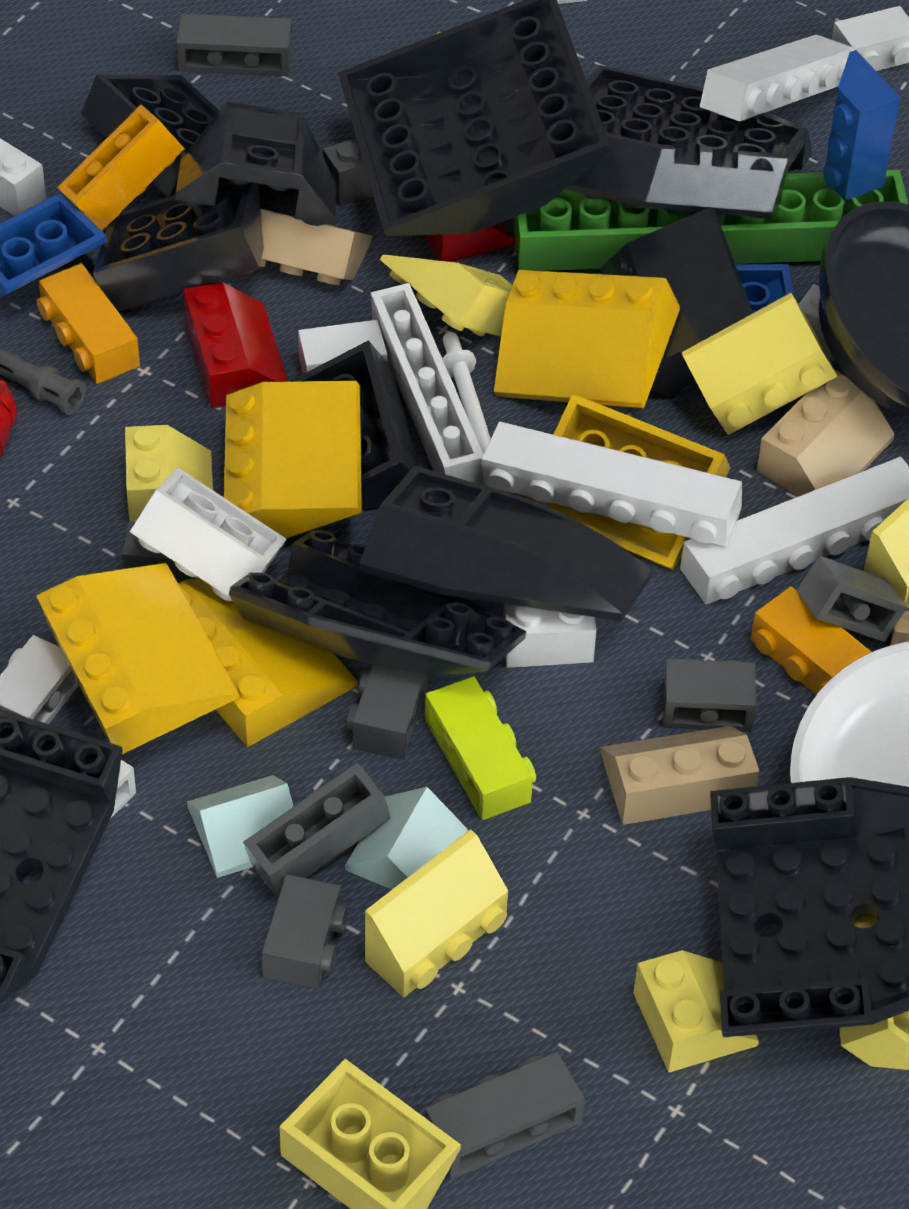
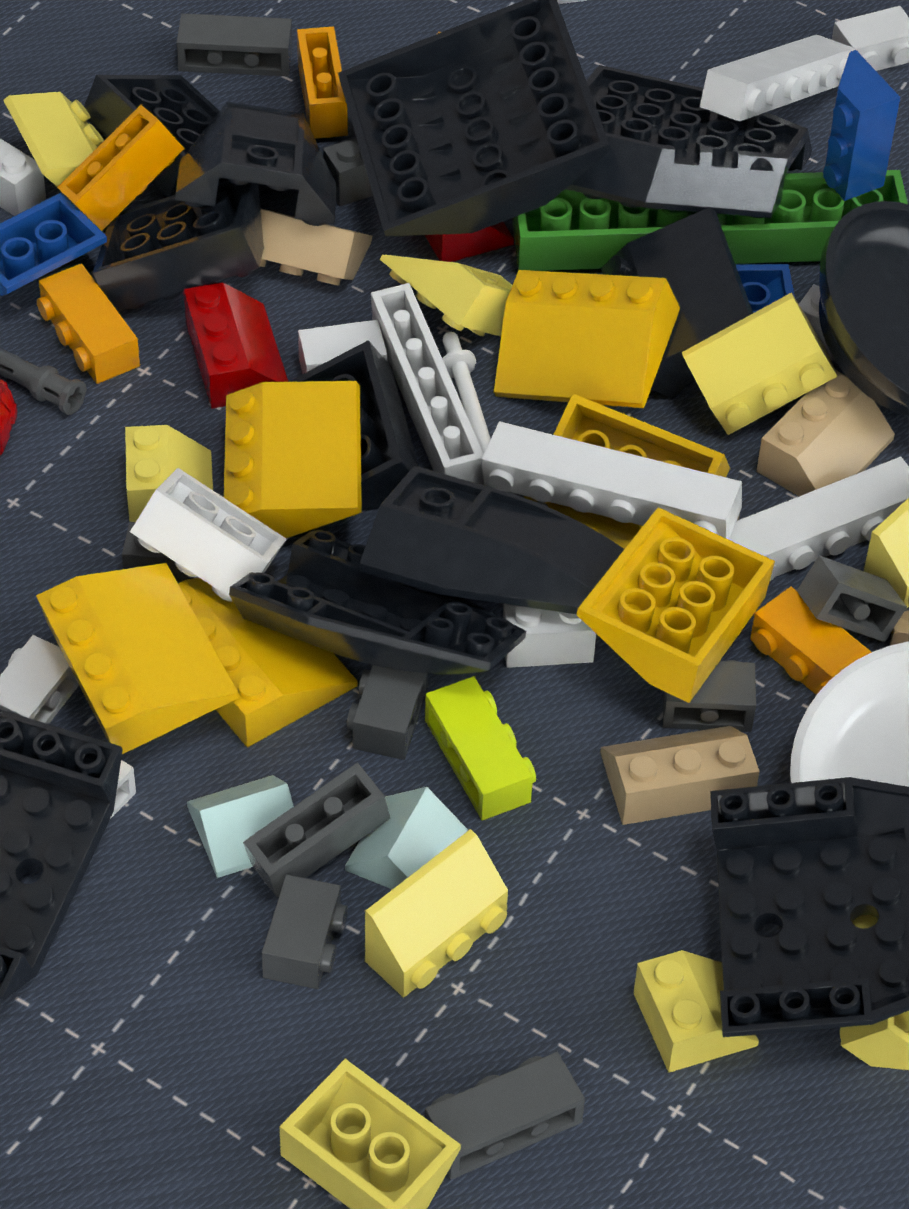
none -> light yellow slope [3,92,104,187]
none -> light orange brick [297,26,348,138]
none -> yellow slope [576,507,775,703]

